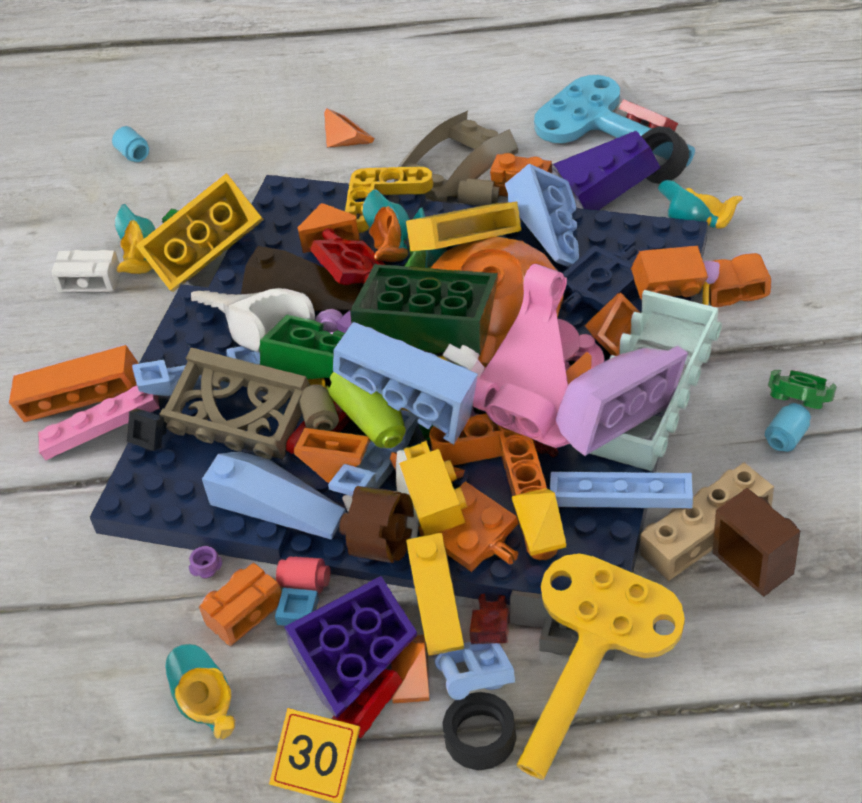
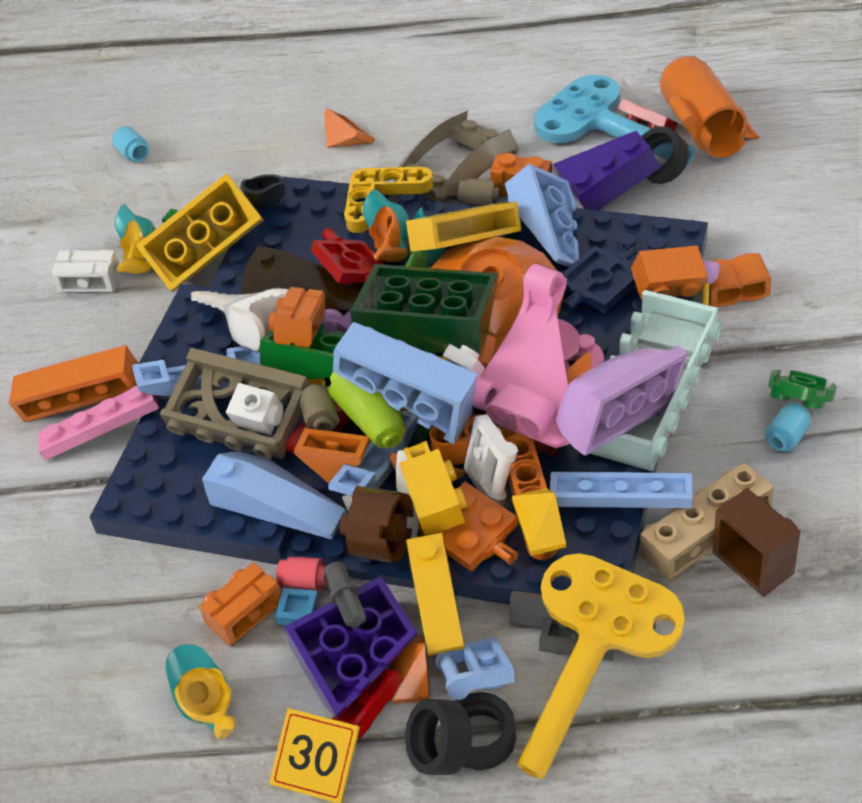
black tile [127,408,167,451] -> none
medium lavender plate [189,546,222,579] -> none
orange slope [298,203,360,253] -> none
clear red plate [469,594,510,644] -> none
orange slope [585,293,640,356] -> none
teal hair [658,180,743,229] -> none
none -> white brick [226,383,283,436]
none -> black helmet [240,174,285,209]
none -> orange brick [269,287,325,347]
none -> dark grey axle [324,562,366,629]
none -> black tyre [405,699,472,775]
none -> white plate [464,414,518,506]
none -> orange piece [659,56,760,158]

